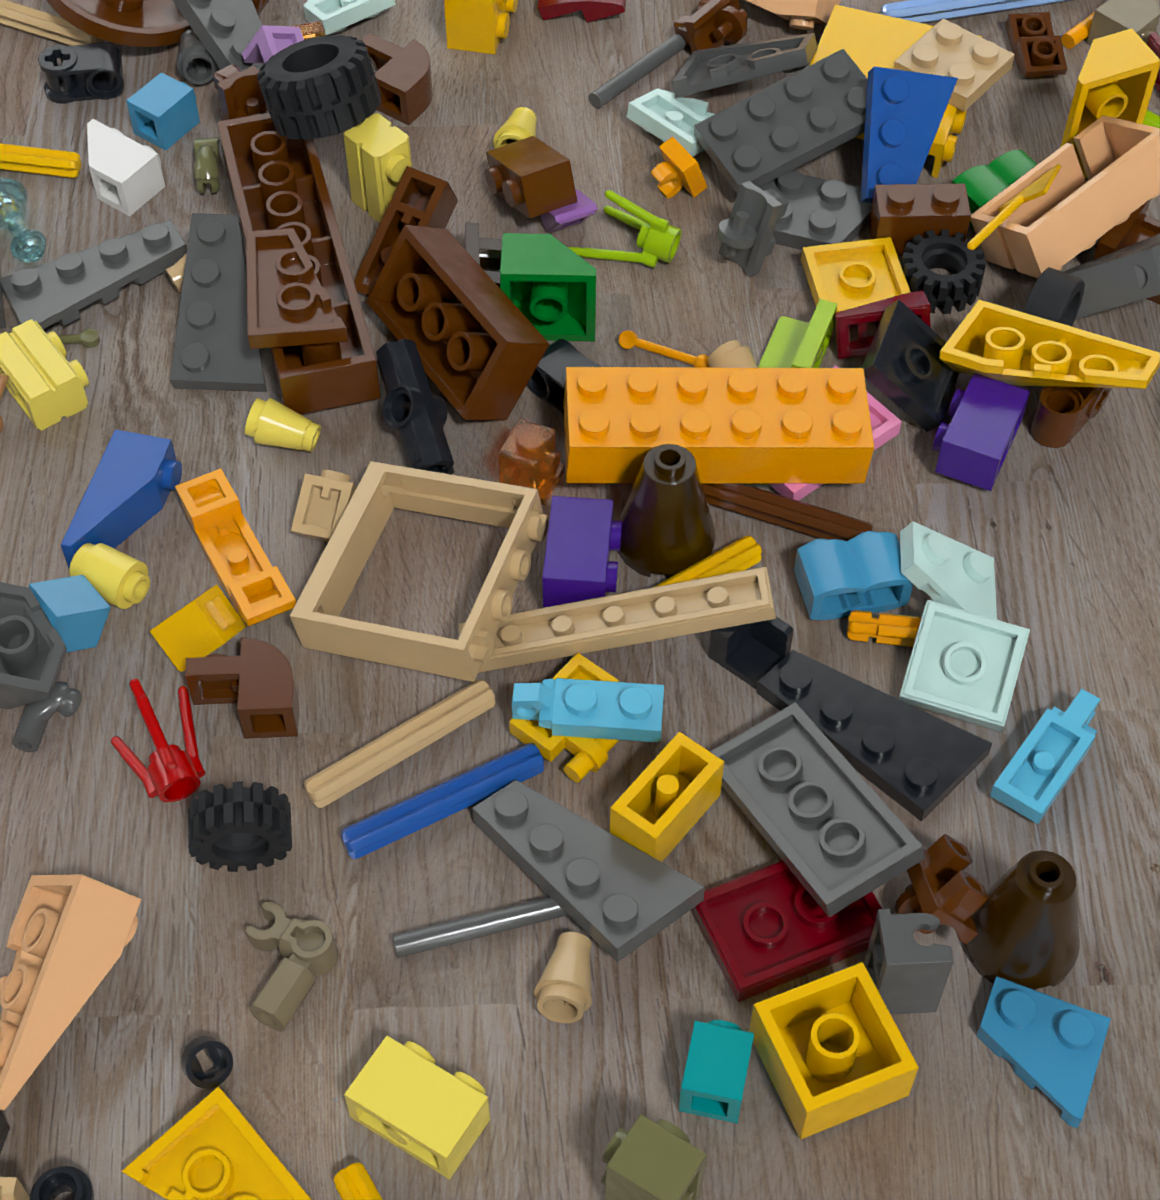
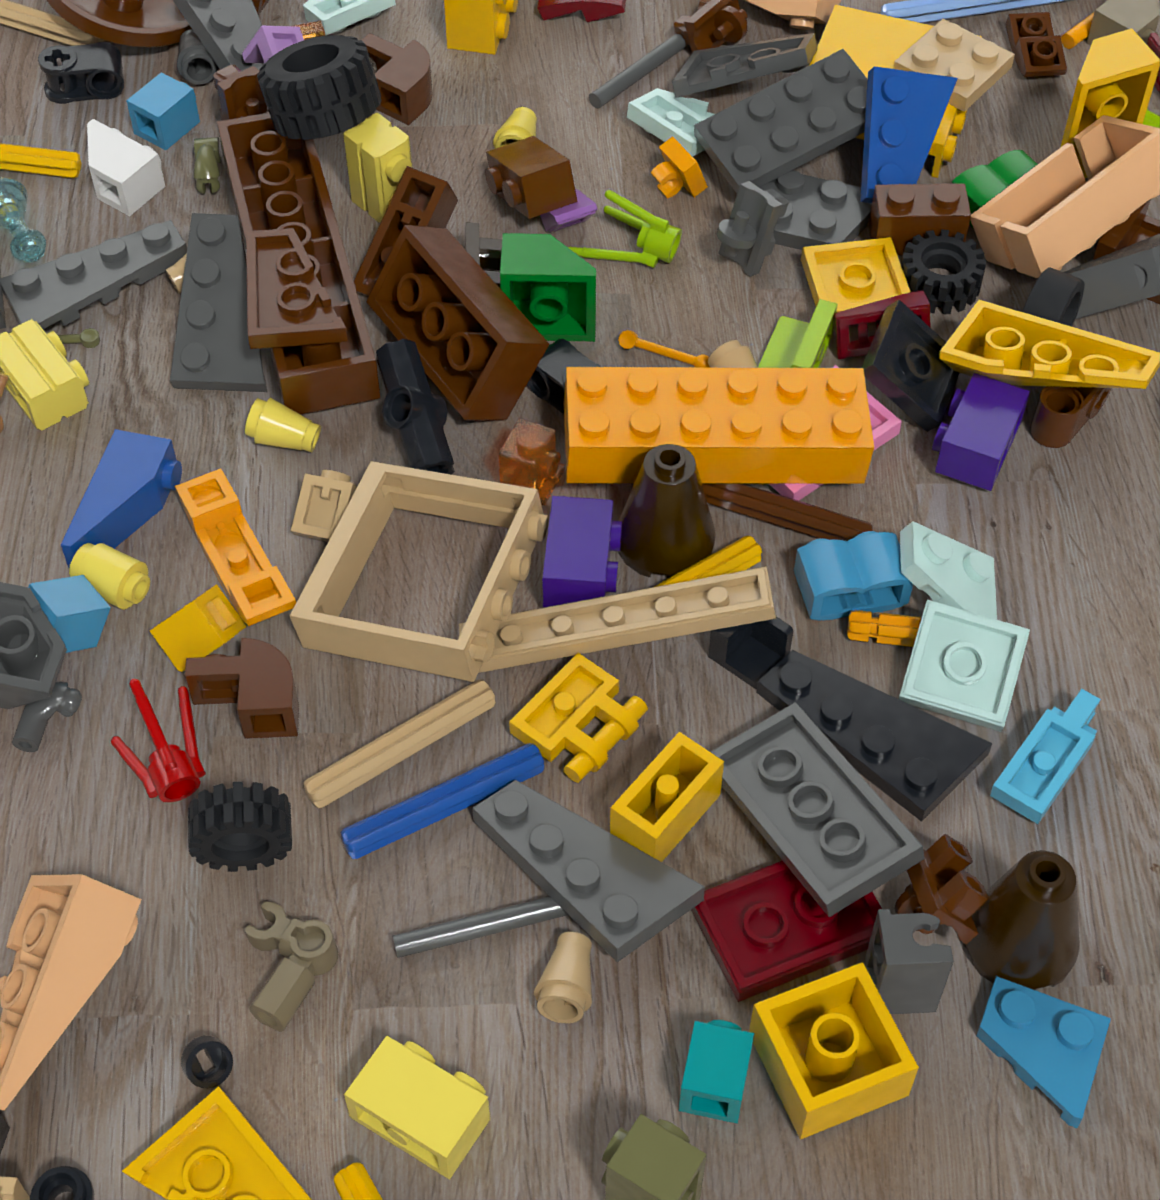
medium azure hinge [512,678,664,742] -> none
yellow piece [967,163,1061,250] -> none

